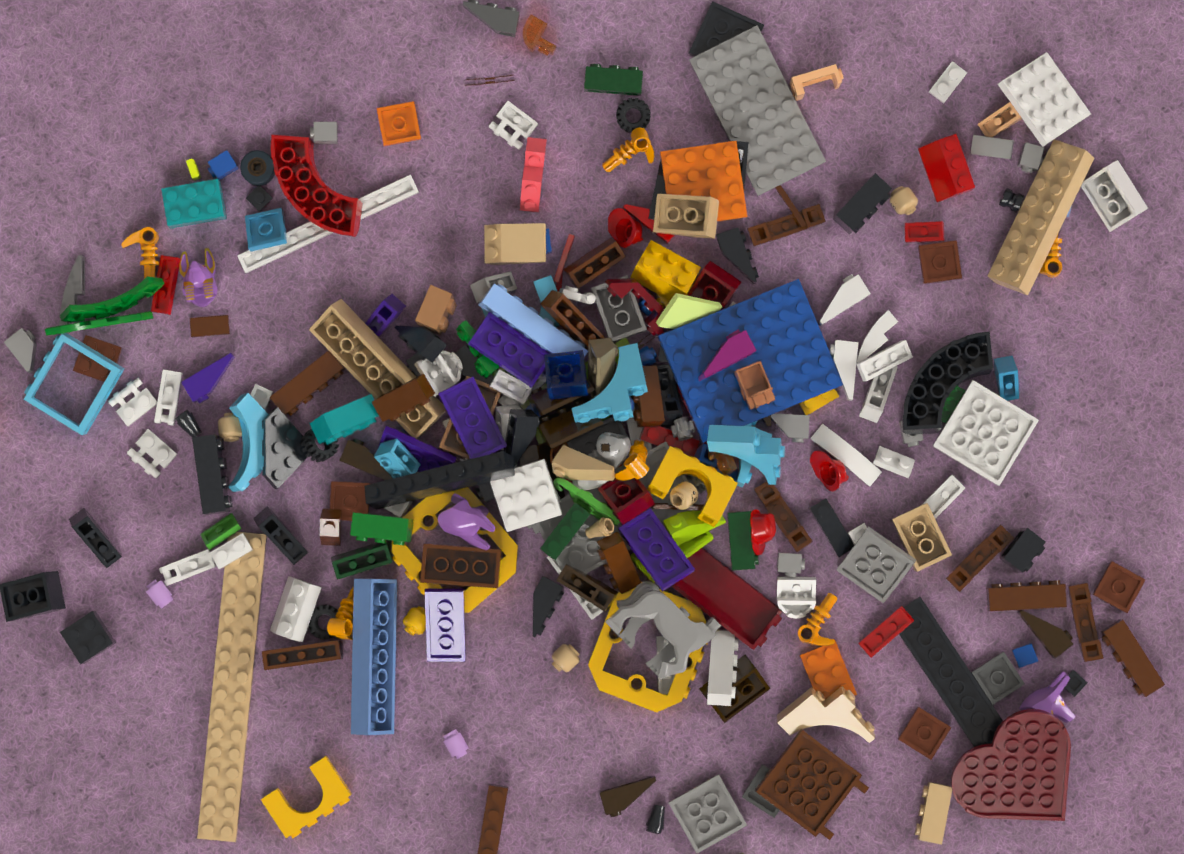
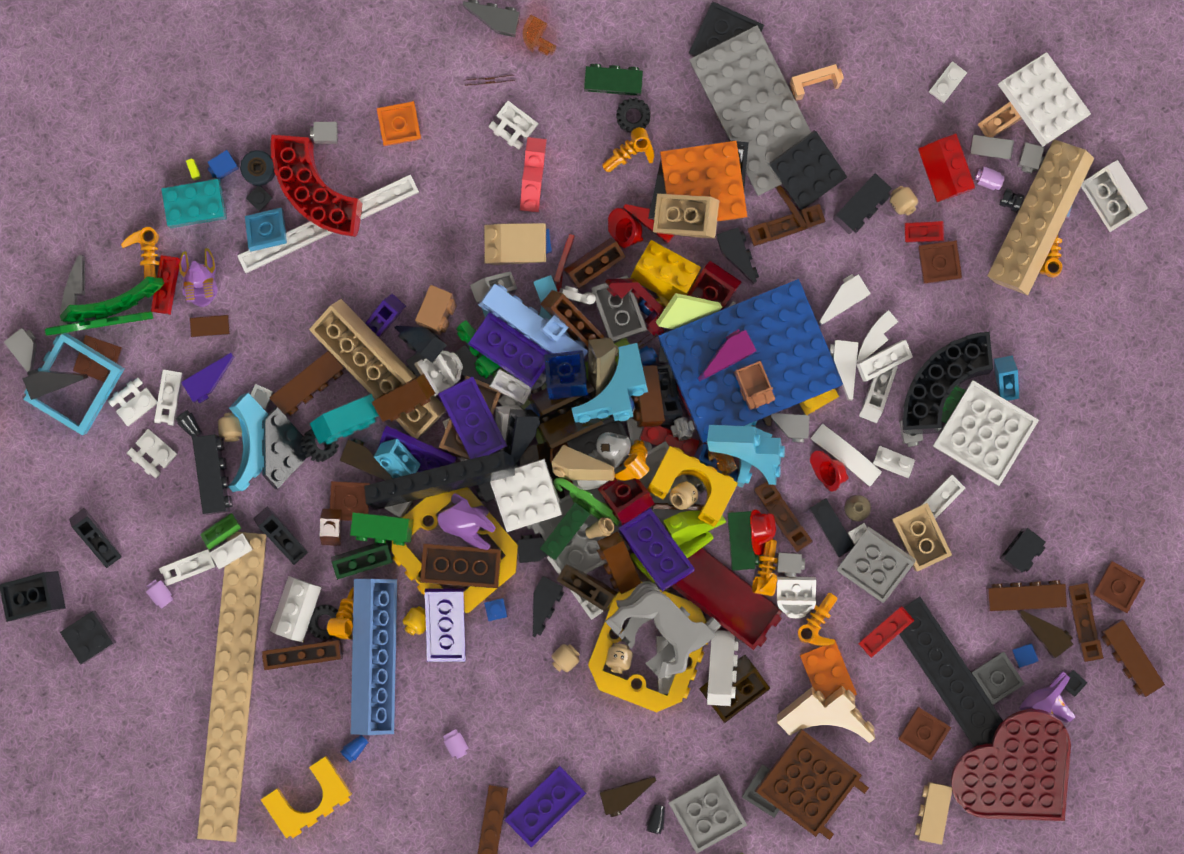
reddish brown slope [946,524,1014,592] -> none
none -> black slope [22,369,89,400]
none -> blue cone [340,735,369,763]
none -> blue brick [484,598,508,621]
none -> dark purple plate [504,765,587,847]
none -> black slope [517,534,548,563]
none -> light blue plate [541,315,569,343]
none -> tan head [606,643,633,673]
none -> light orange piece [752,539,778,596]
none -> black plate [768,130,847,210]
none -> dark tan brick [844,495,871,522]
none -> lavender brick [974,166,1004,190]

